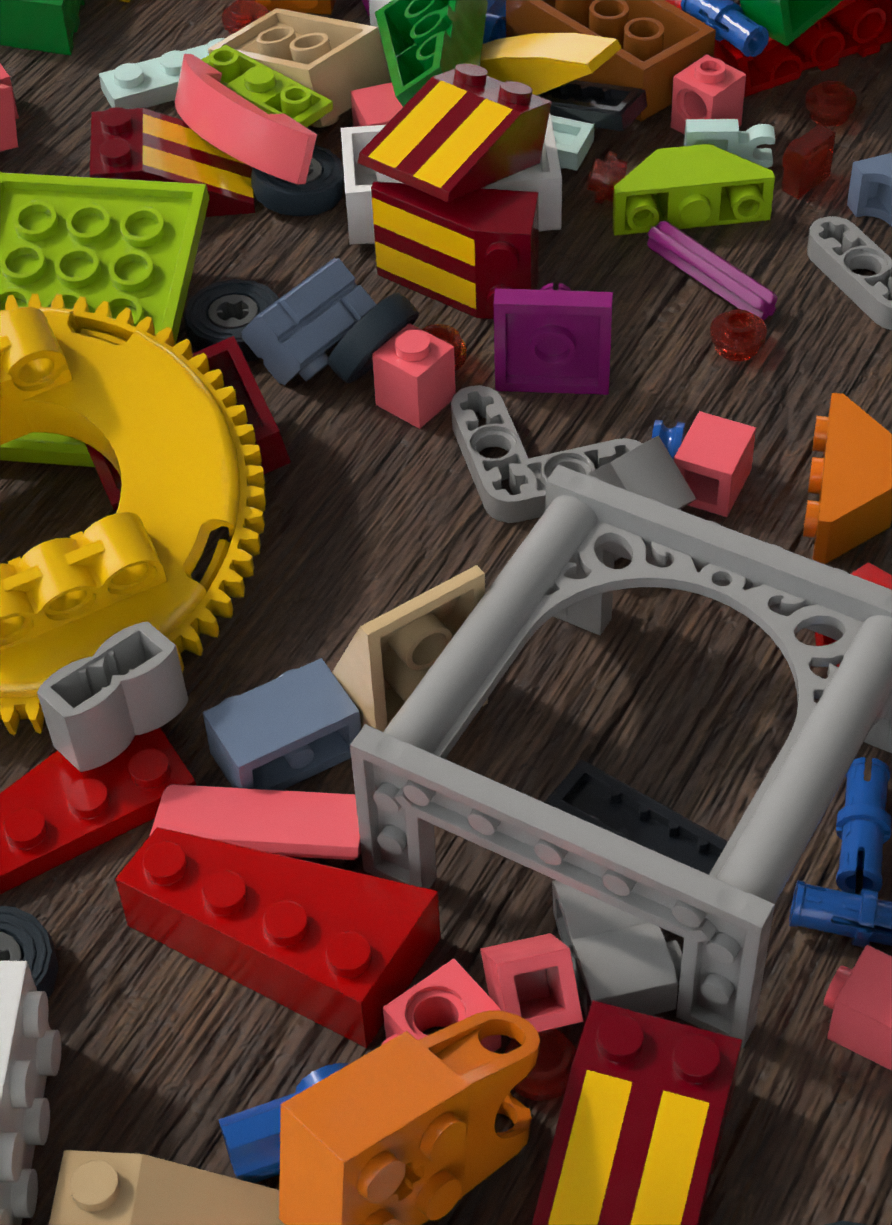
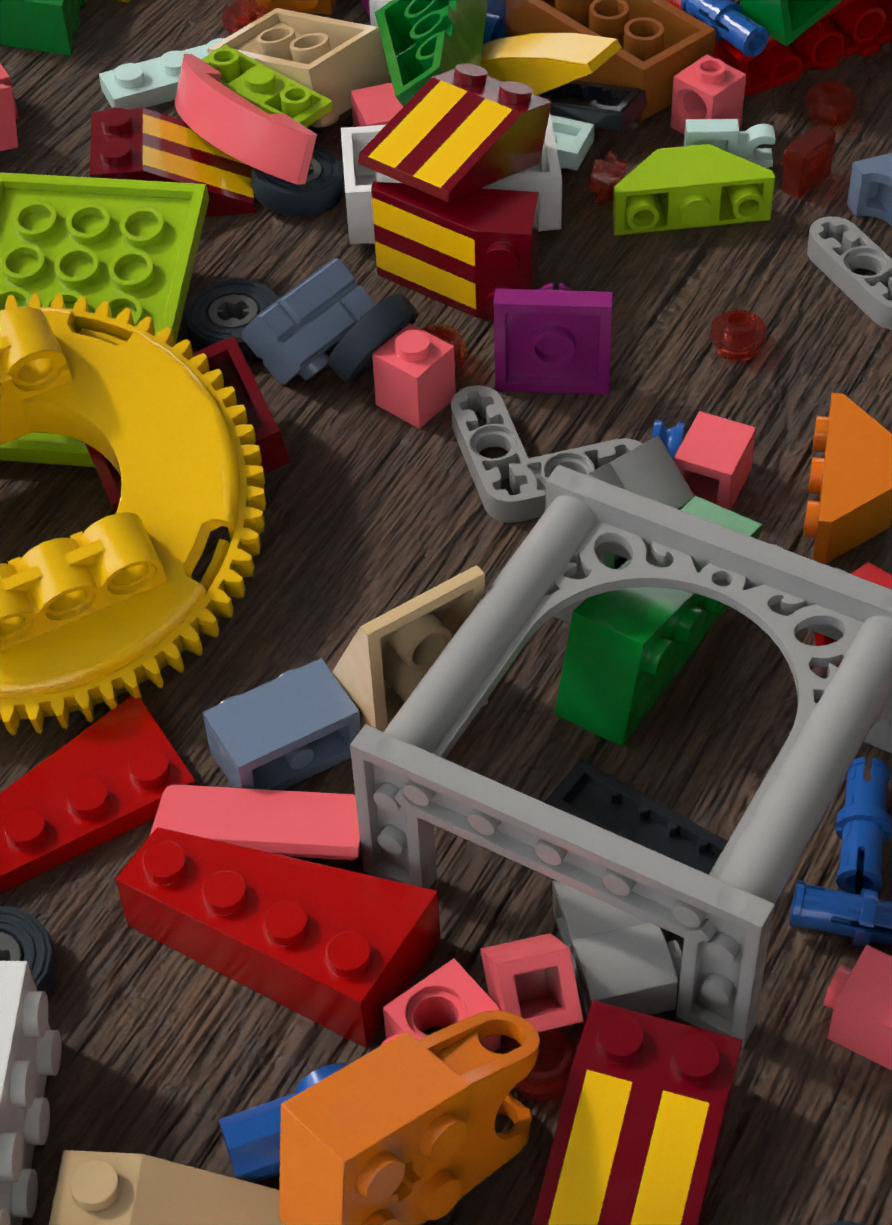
light grey brick [37,622,188,772] -> none
magenta axle [647,221,778,322] -> none
none -> green wedge [554,496,762,747]

